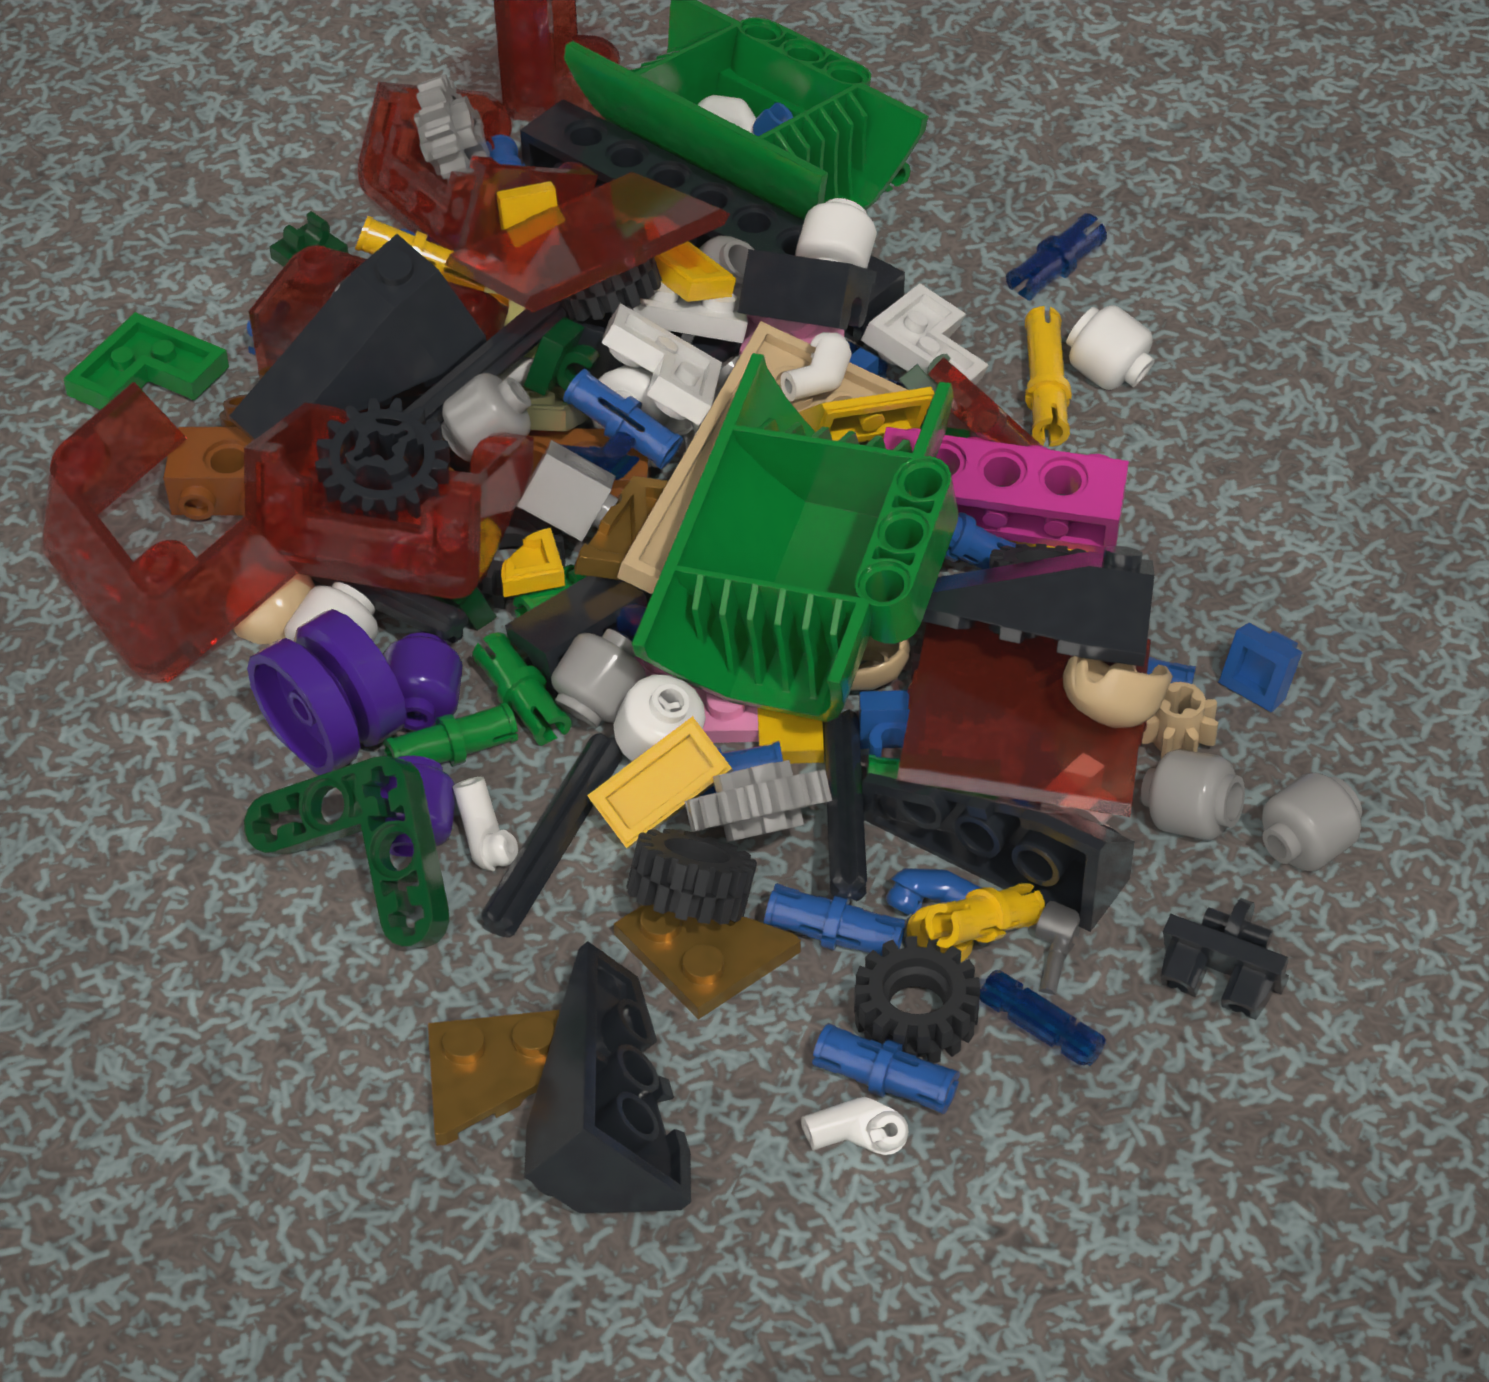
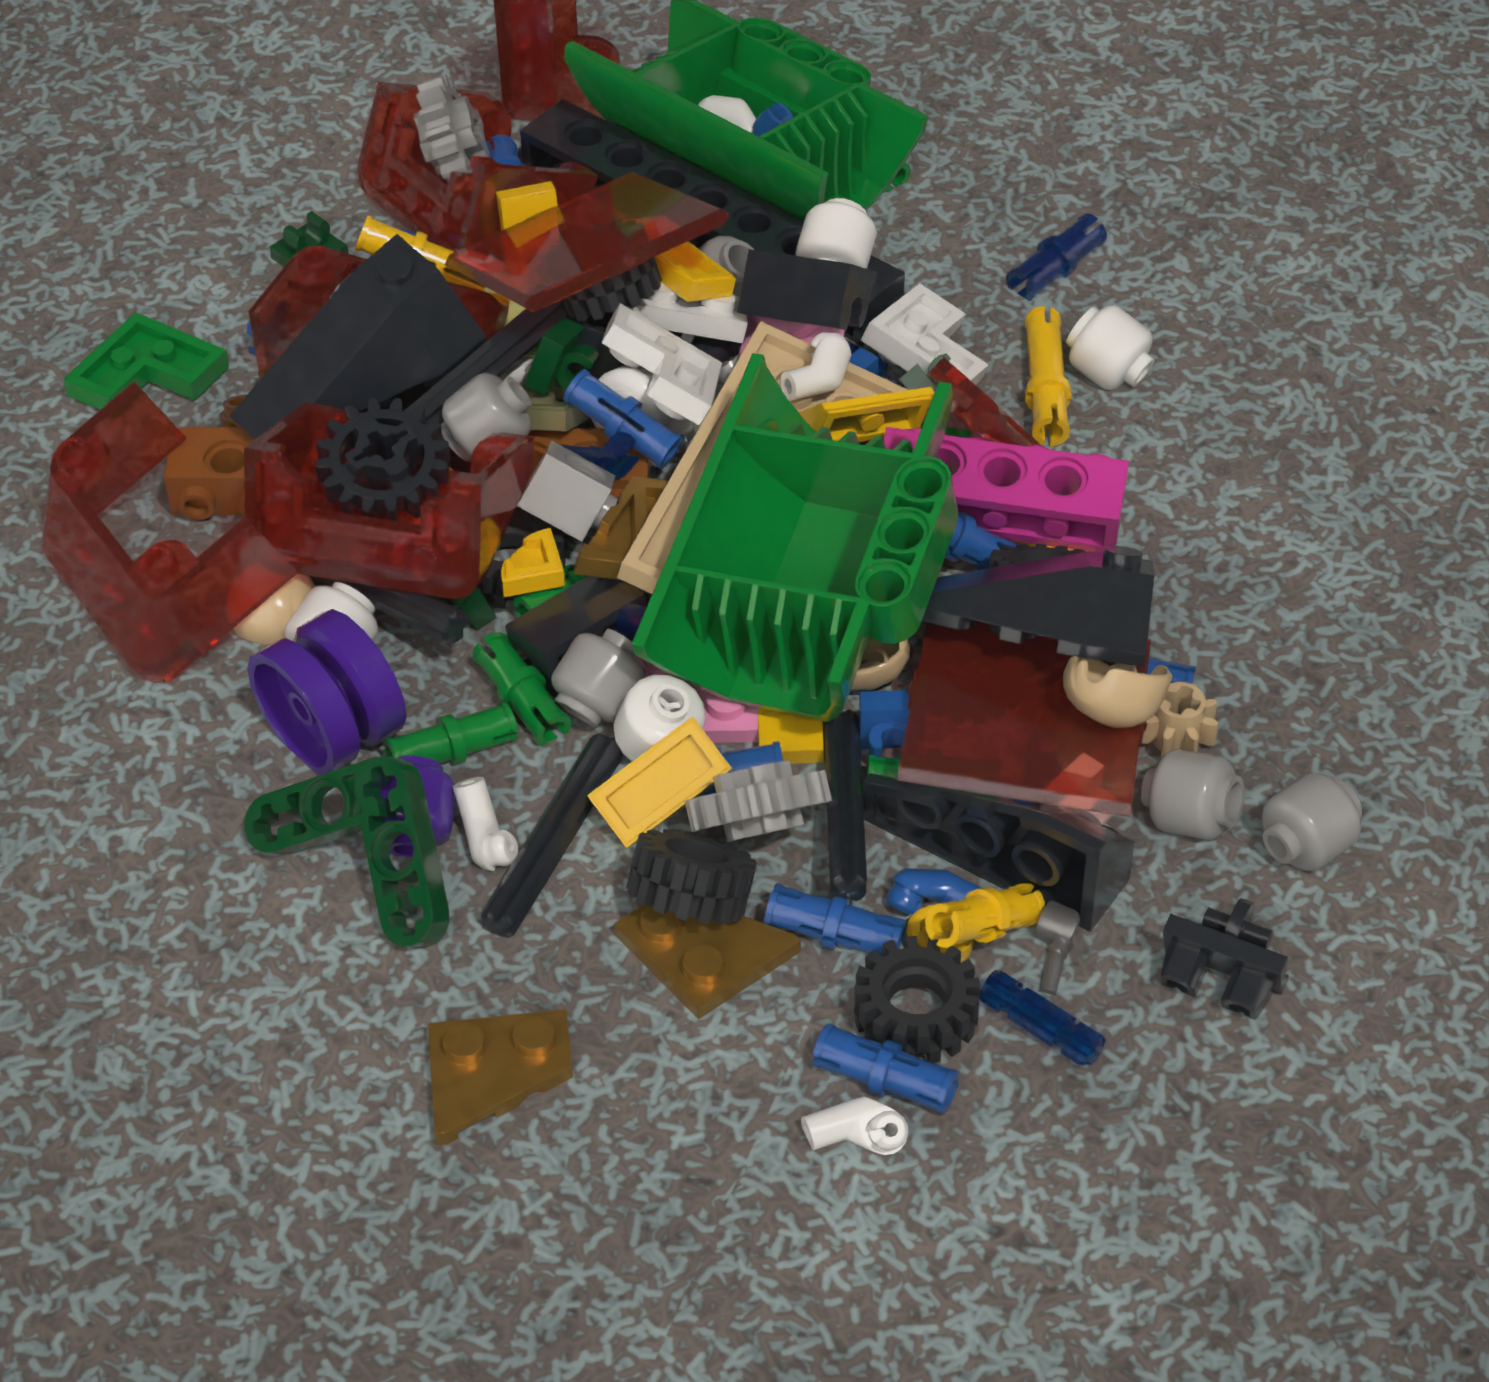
dark purple head [383,632,463,730] -> none
black wedge [524,941,691,1213] -> none
blue tile [1218,623,1302,712] -> none

